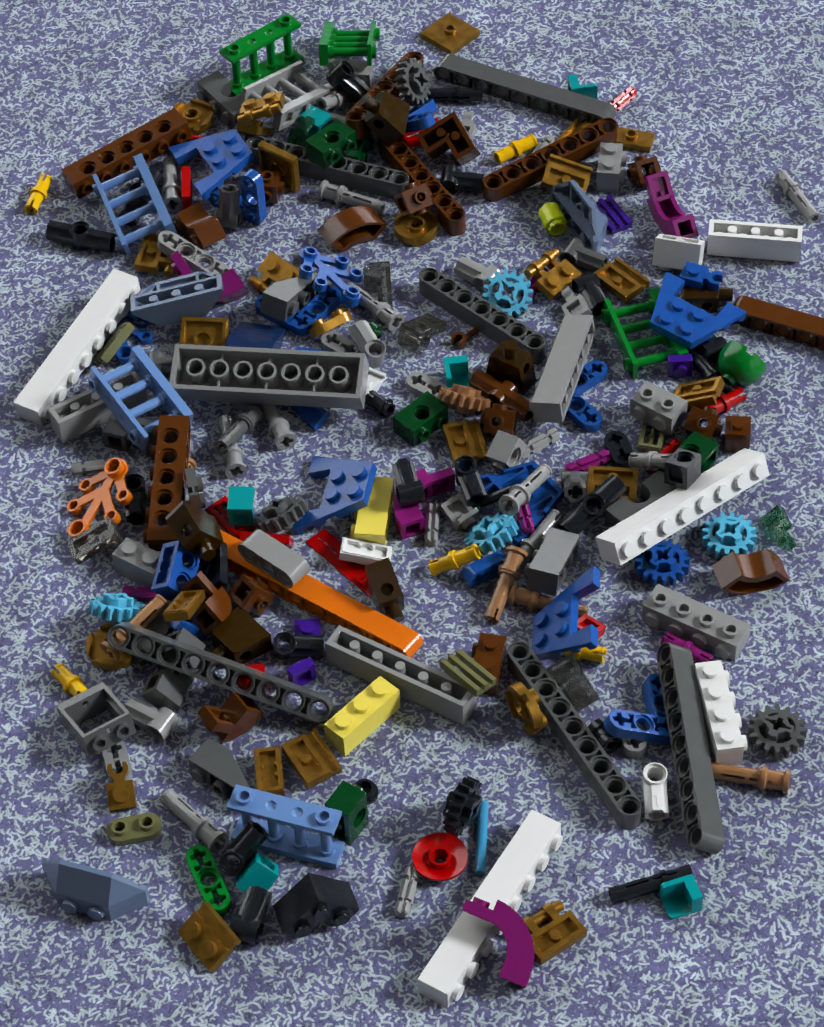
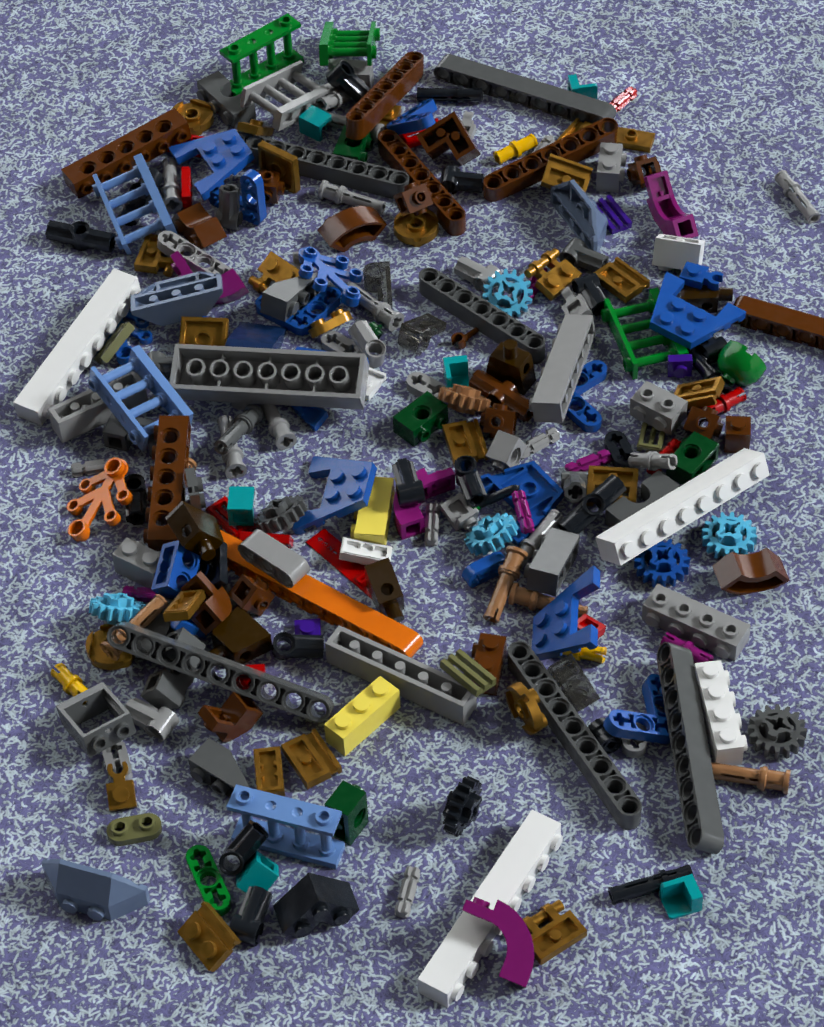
yellow pin [24,173,53,215] -> none
clear smoke plate [68,516,124,565] -> none
light grey pin [160,789,229,853] -> none
pearl gold plate [237,91,285,125] -> none
clear green plate [287,115,315,147] -> none
dark purple plate [287,657,316,686] -> none
dark green brick [305,119,357,170] -> none
black plate [355,779,378,805] -> none
dark brown torso [359,91,410,146] -> none
black pin [365,390,395,417] -> none
dark grey gear [394,58,431,106] -> none
red dish [412,832,468,882] -> none
pearl gold plate [420,13,480,55] -> none
yellow pin [428,544,481,576] -> none
dark azure bar [474,800,489,876] -> none
light grey pin [498,464,552,516] -> none
neon yellow brick [538,202,567,236] -> none
white piece [641,762,669,821] -> none
black brick [664,448,701,490] -> none
white brick [707,219,803,262] -> none
clear green plate [759,505,797,552] -> none

